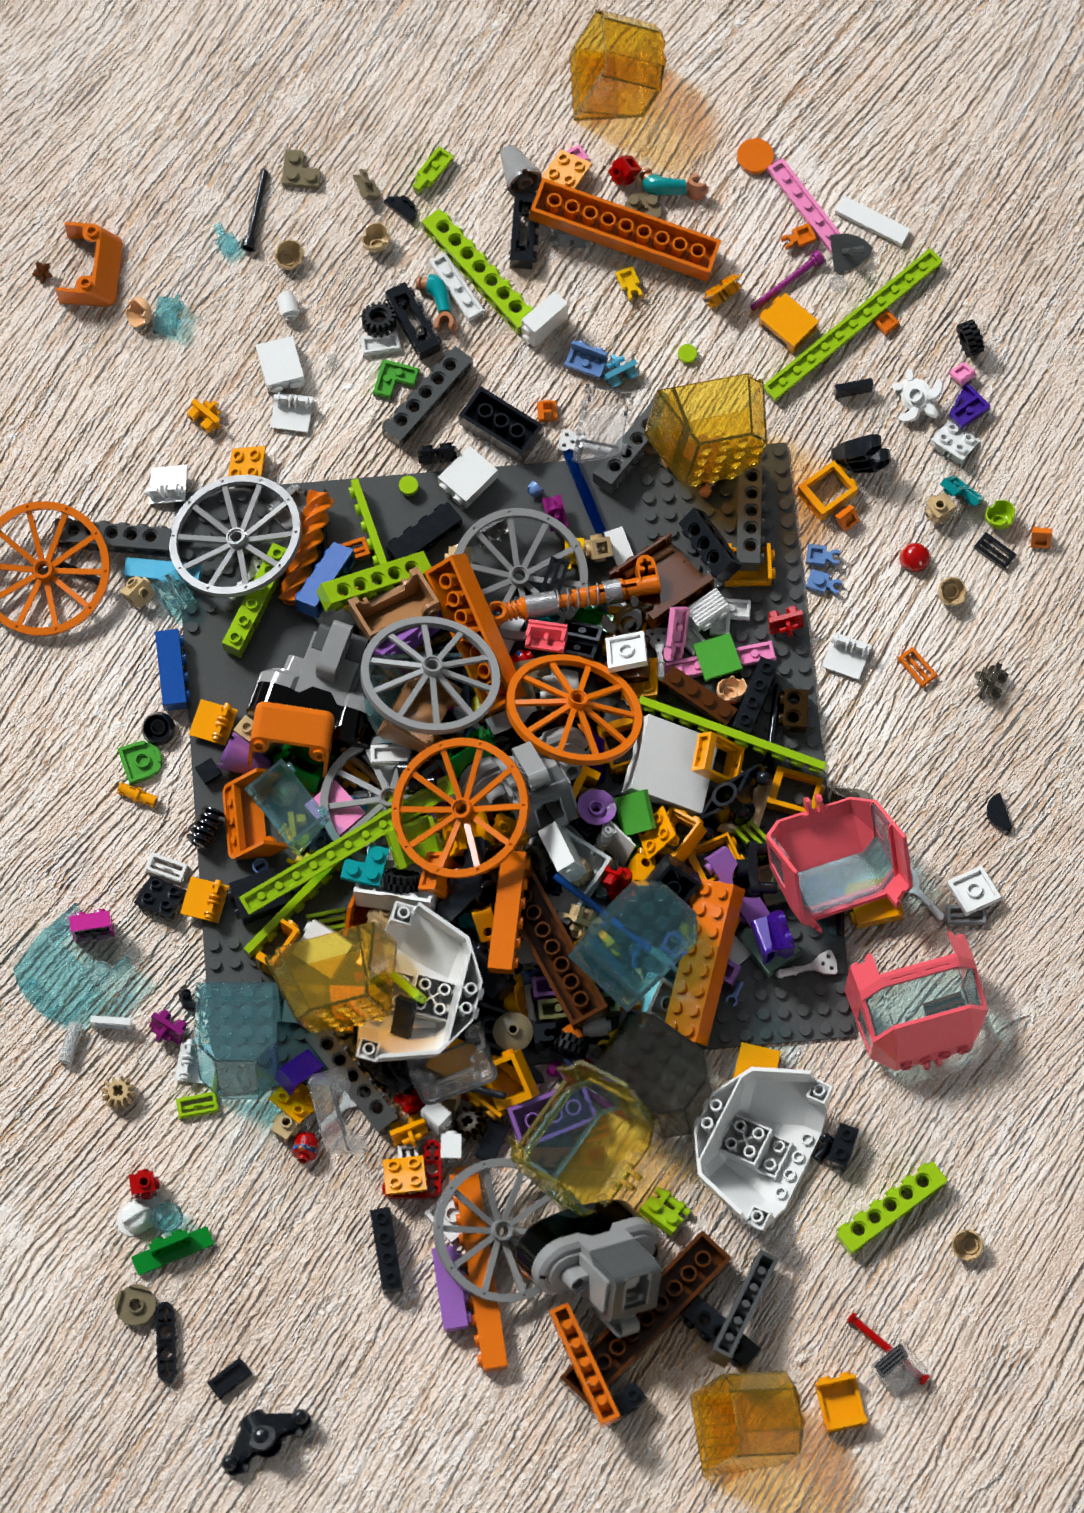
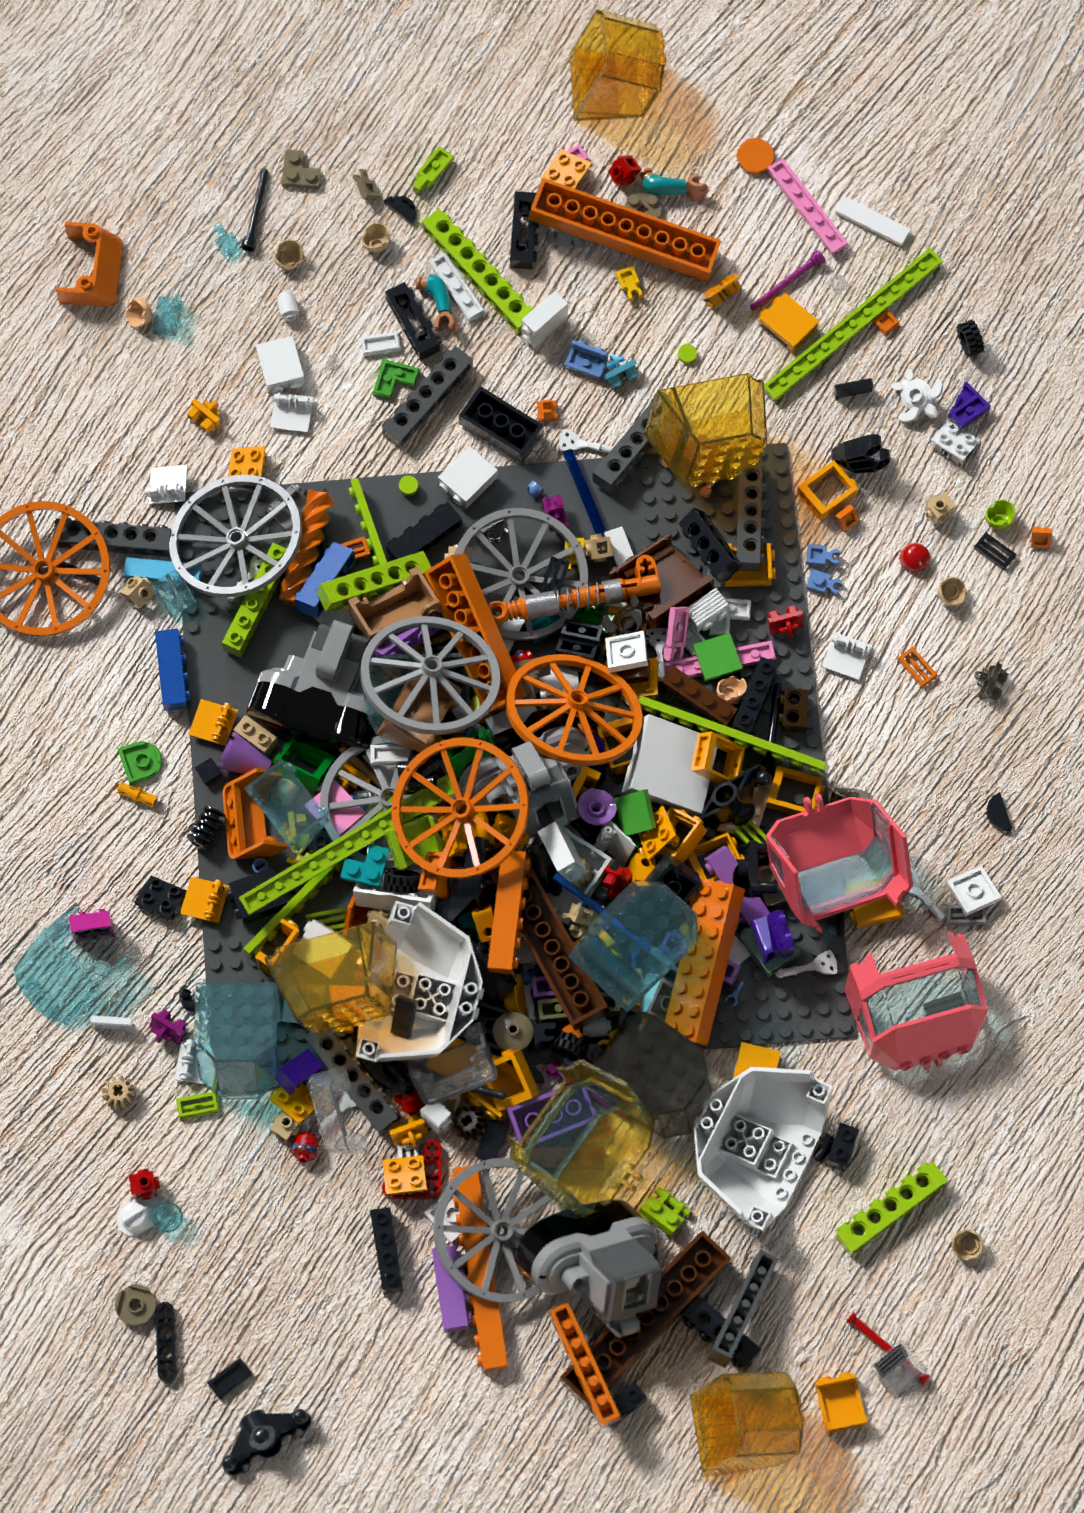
reddish brown plant [32,262,53,284] -> none
white piece [58,1022,83,1065] -> none
green bracket [131,1226,214,1276] -> none
black hat [142,712,175,746] -> none
white tile [144,852,189,885] -> none
orange windscreen [248,702,335,778] -> none
black tyre [361,302,396,338] -> none
lime tile [389,970,428,1004] -> none
black hinge [417,442,457,465] -> none
white brick [441,1131,462,1167] -> none
light grey cone [500,145,542,196] -> none
coral hinge [525,619,568,653] -> none
clear windscreen [572,383,634,463] -> none
orange plate [781,223,817,250] -> none
dark grey shield [830,234,873,273] -> none
teal plate [940,475,985,506] -> none
bright pink tile [949,362,977,386] -> none

